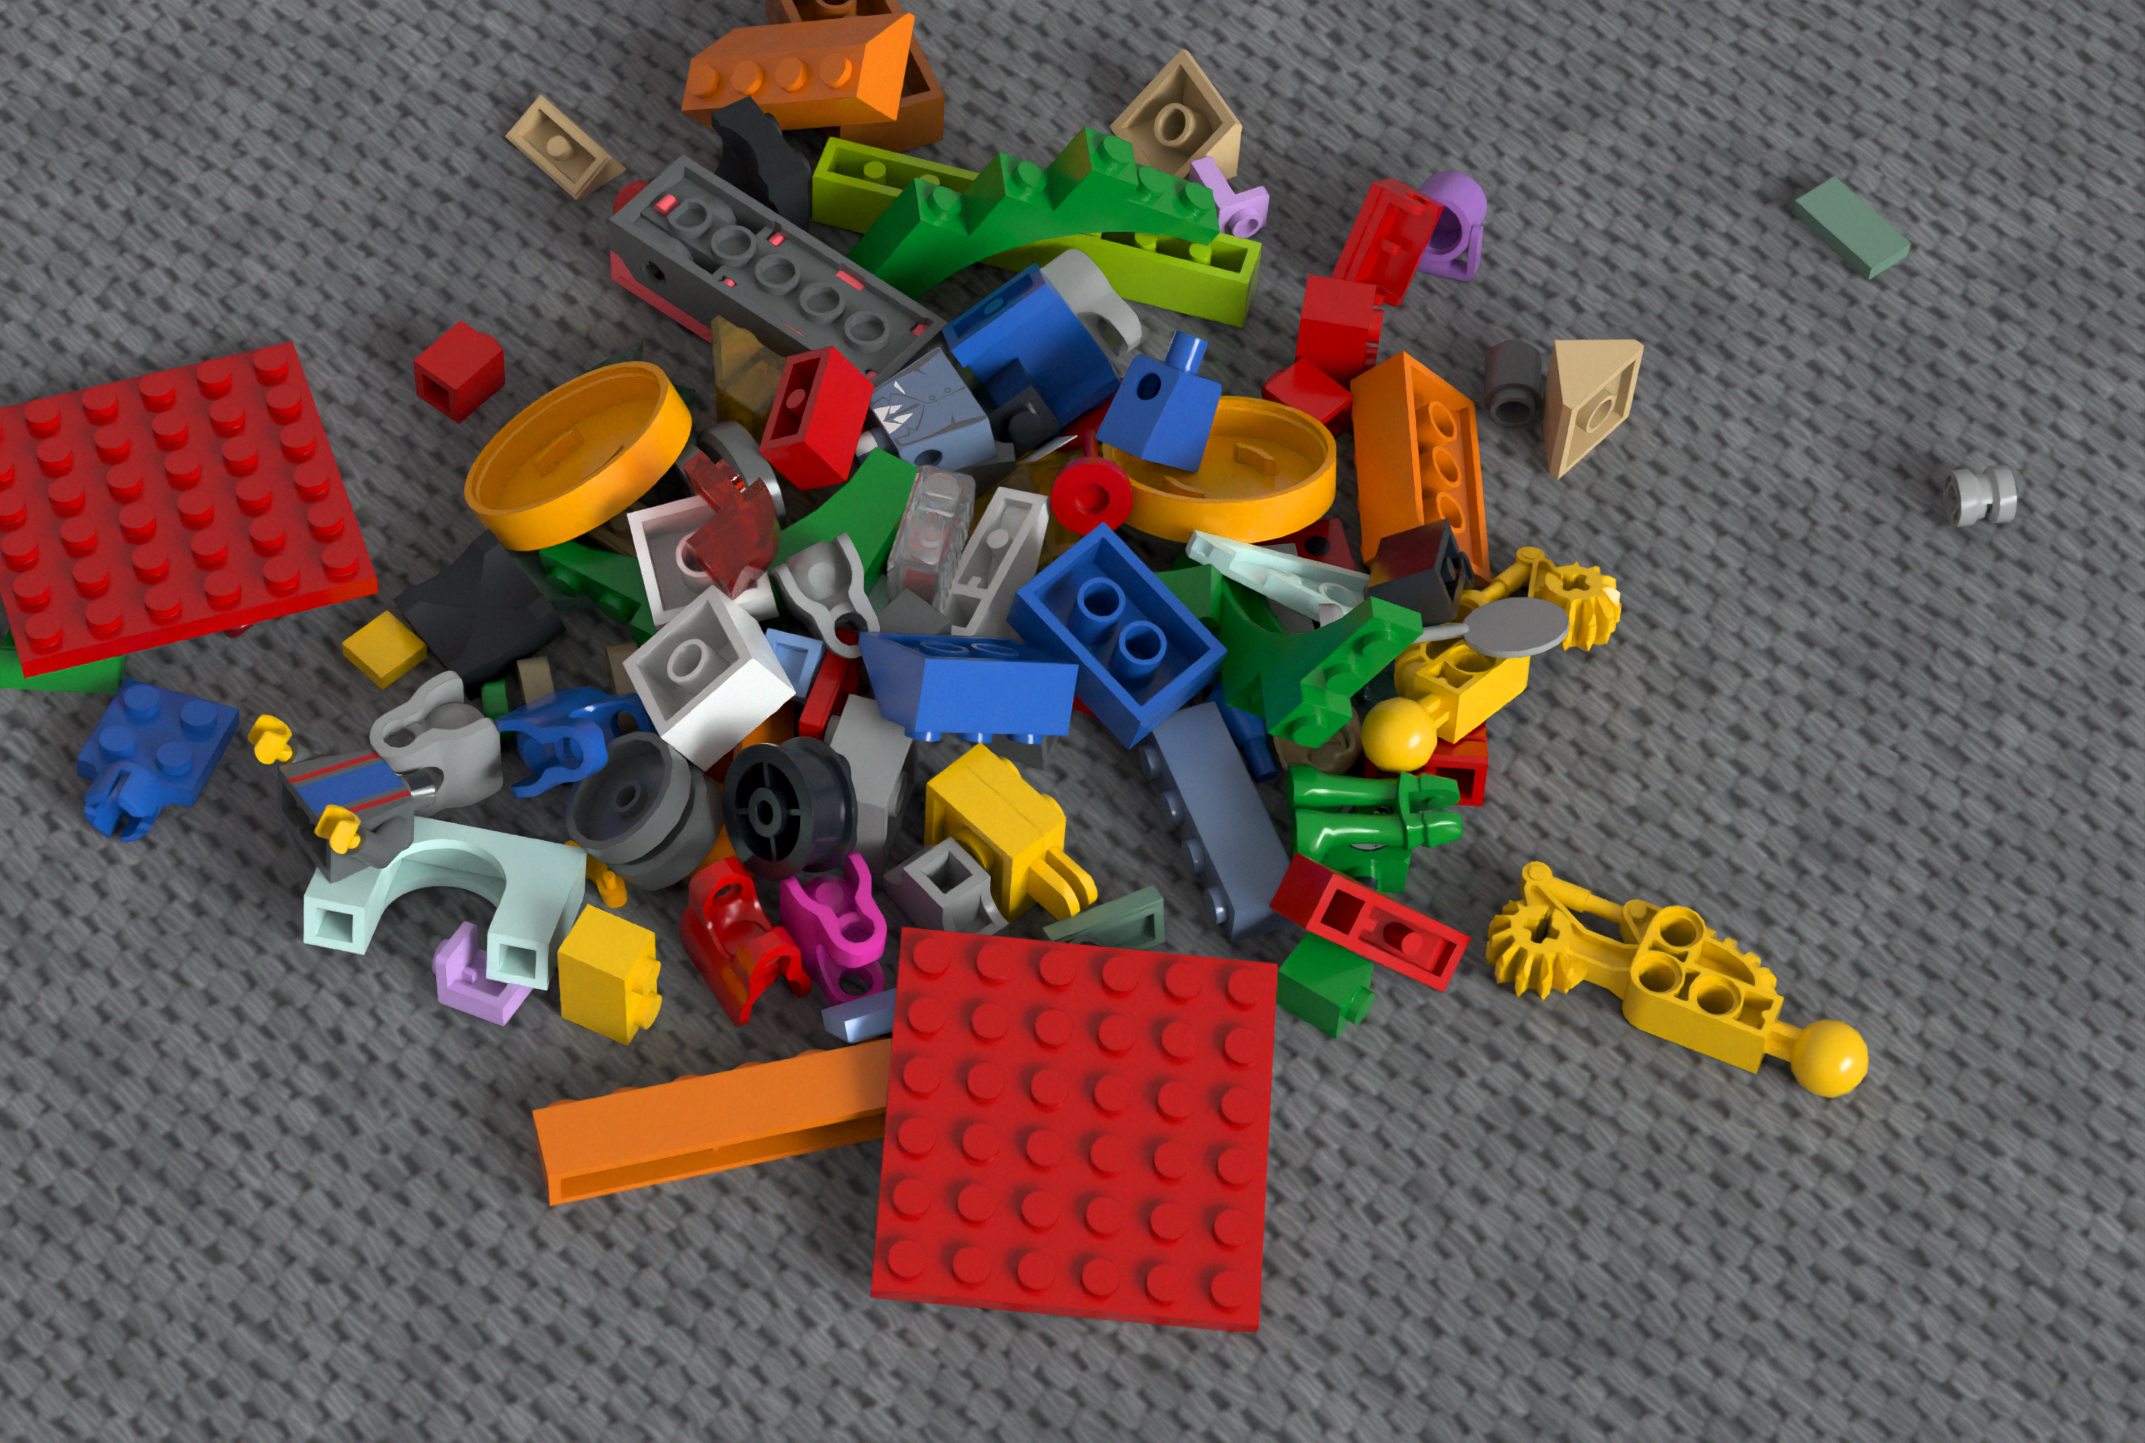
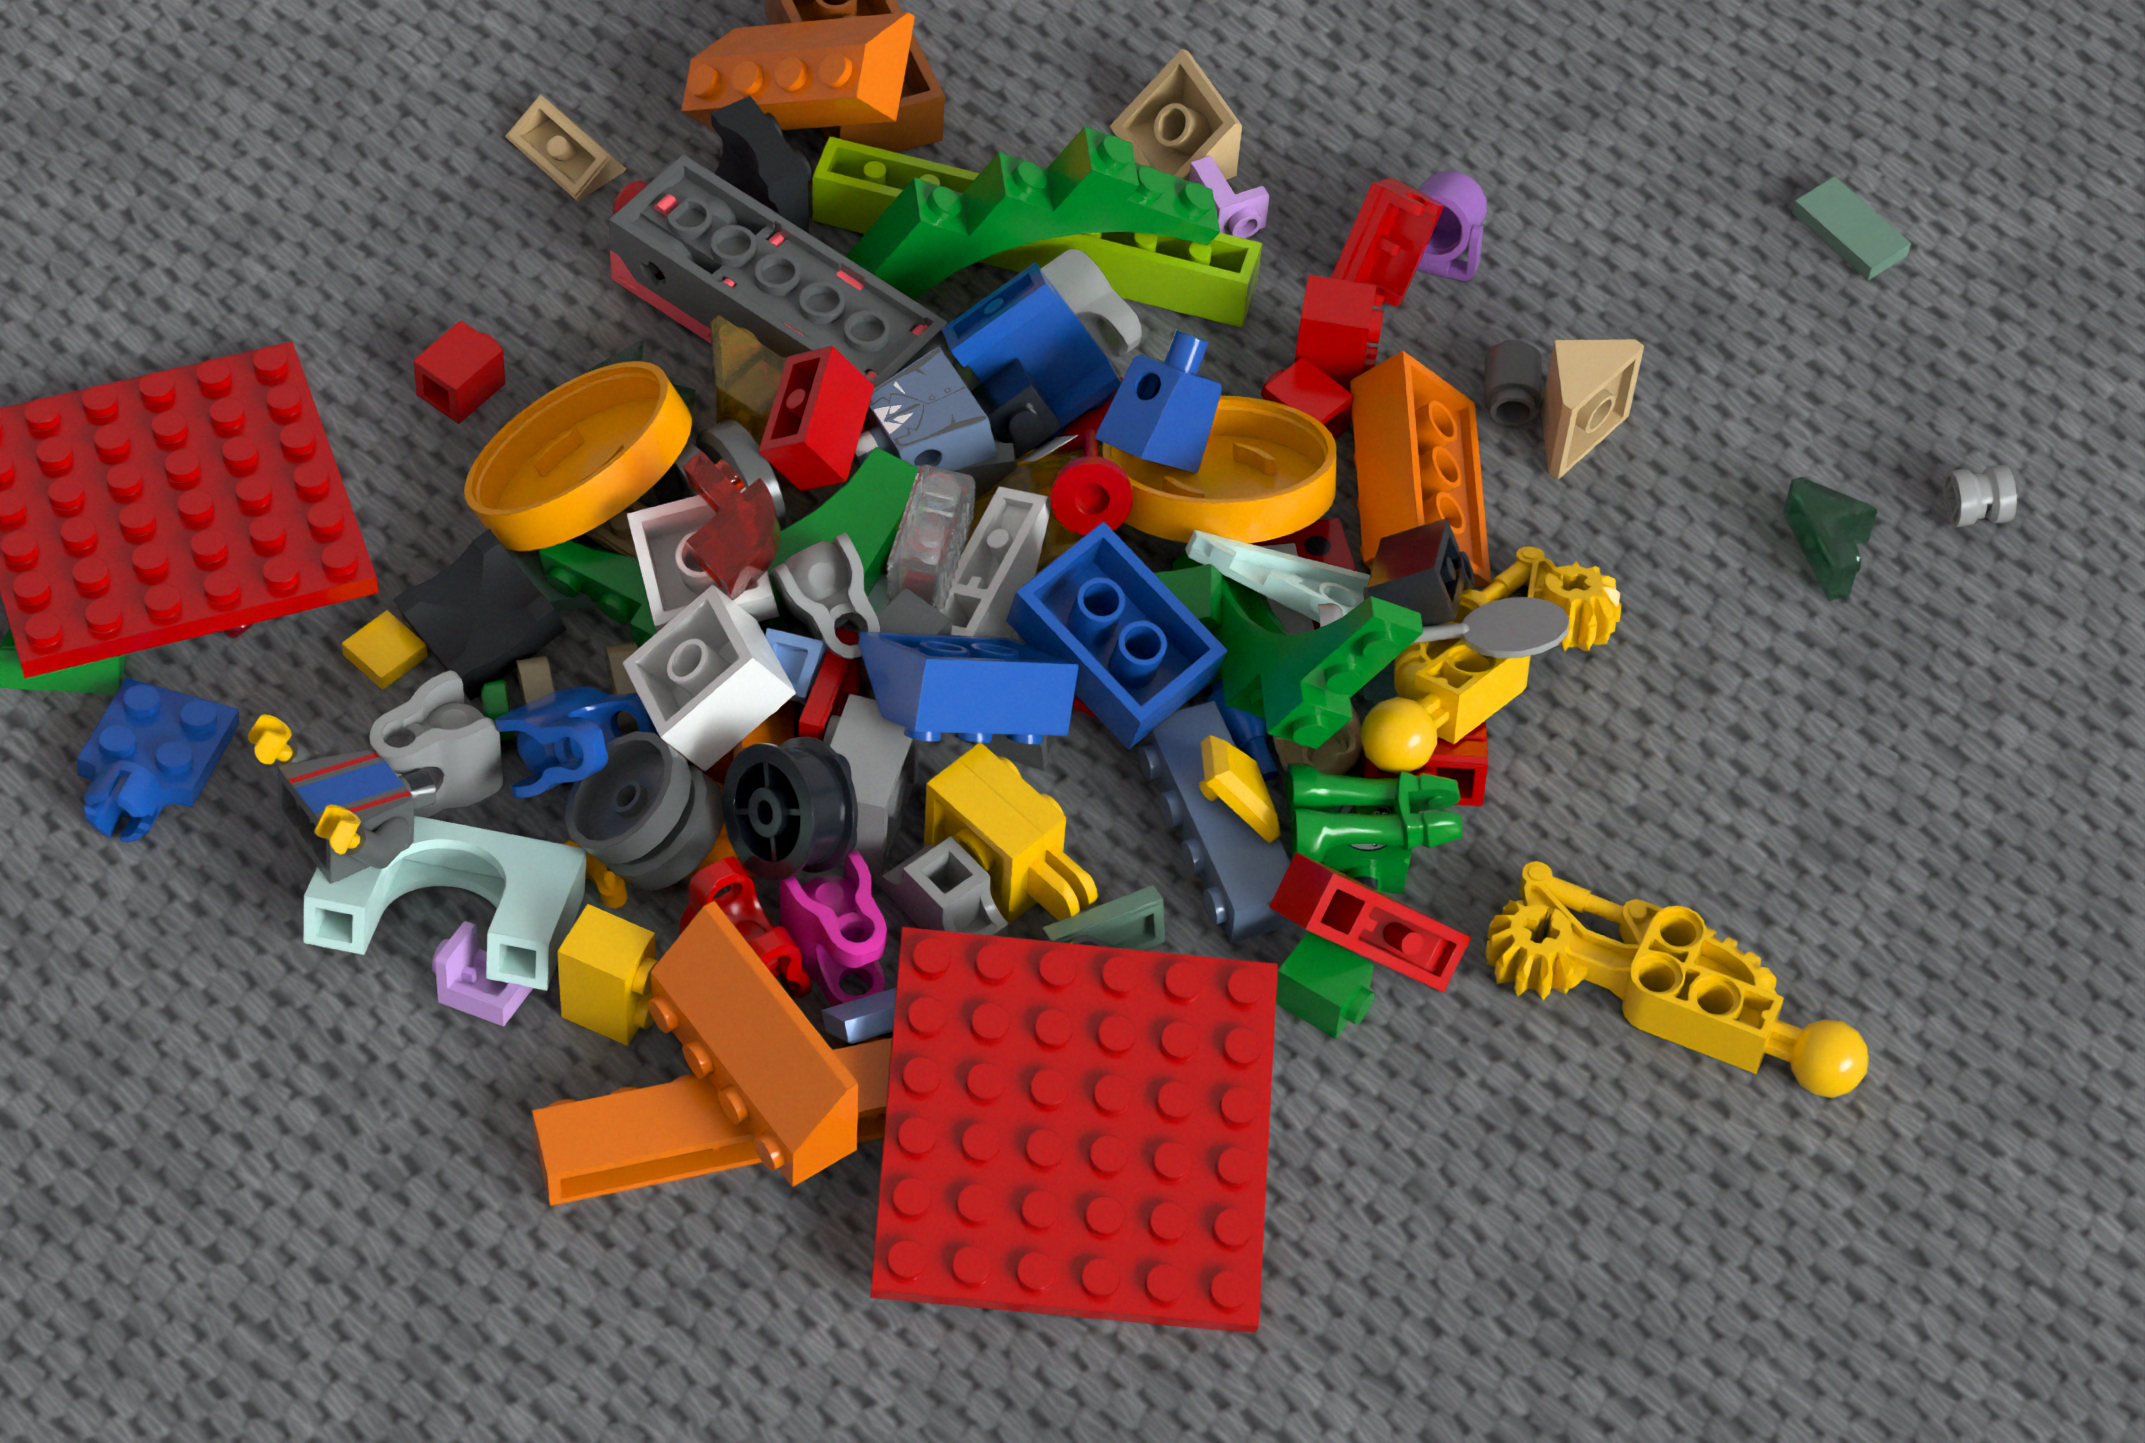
none -> orange slope [648,901,858,1187]
none -> yellow piece [1199,735,1281,844]
none -> clear green slope [1783,477,1877,601]

